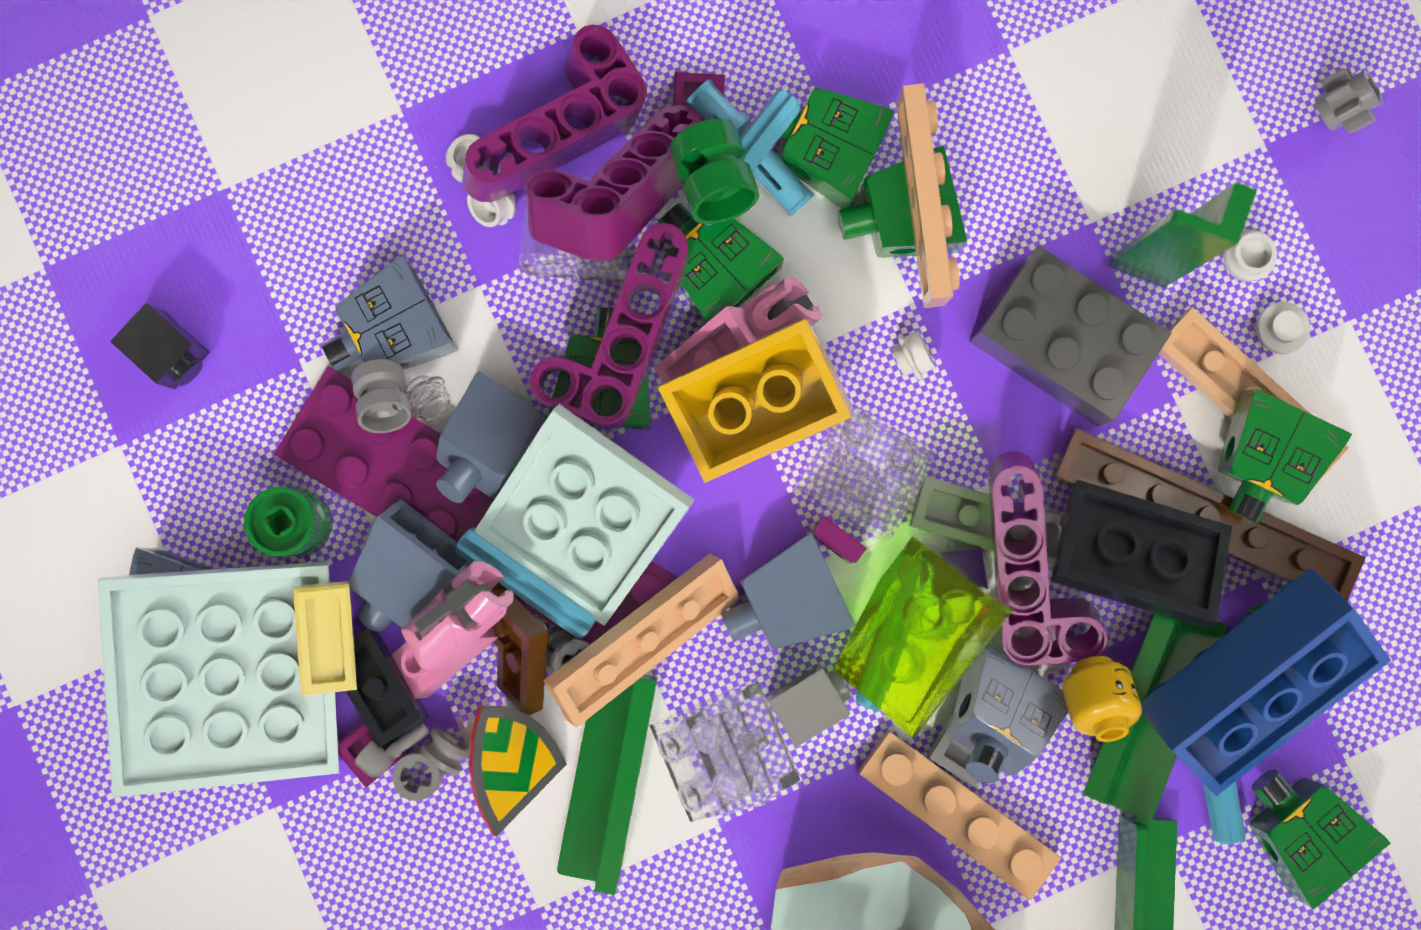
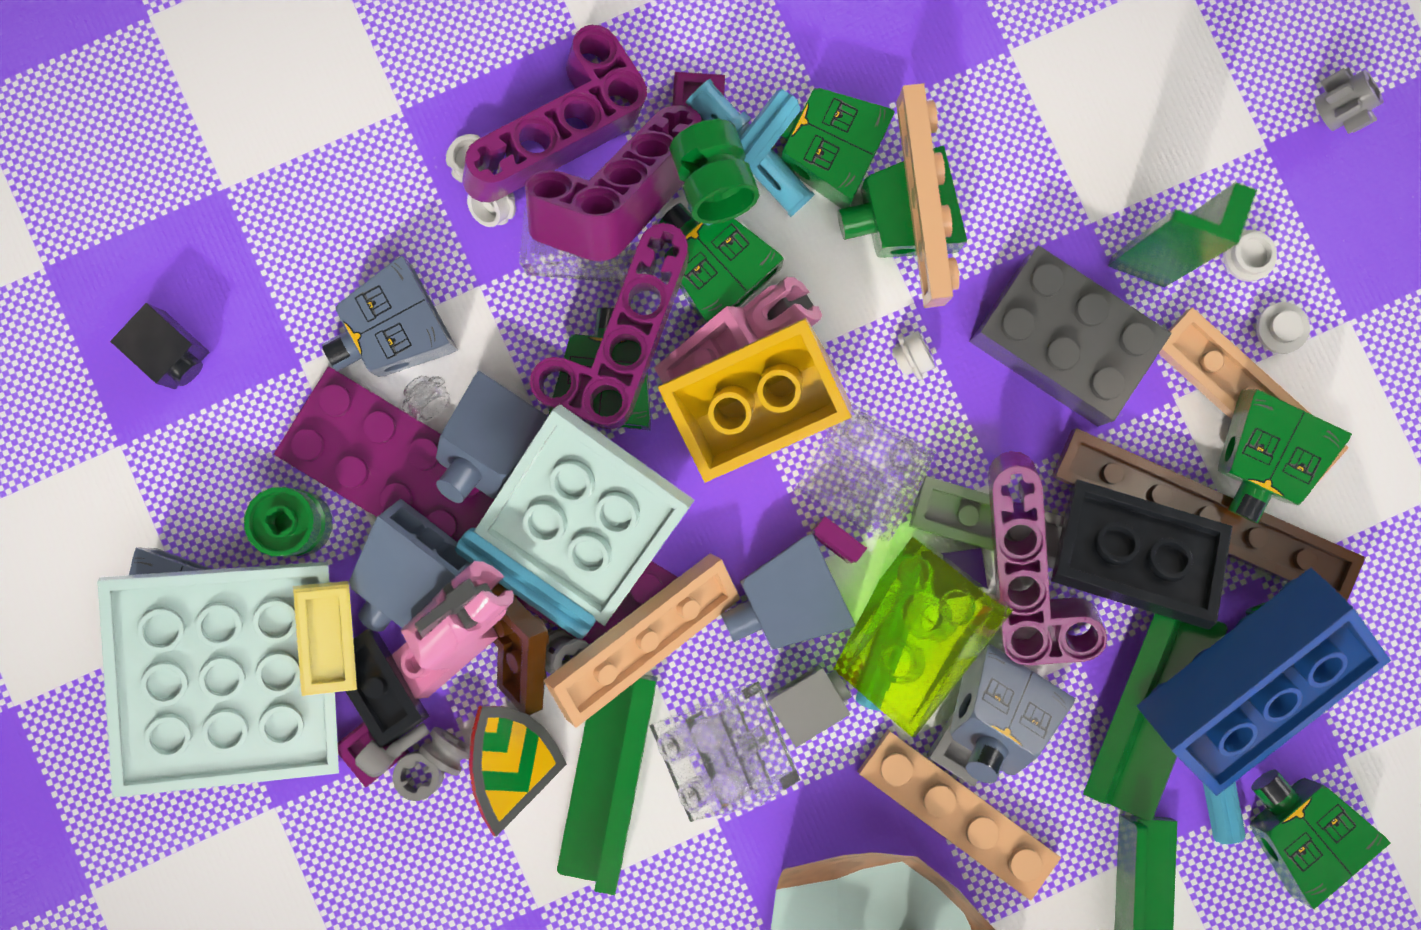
light grey wheel [351,359,411,433] -> none
yellow head [1062,656,1142,742] -> none

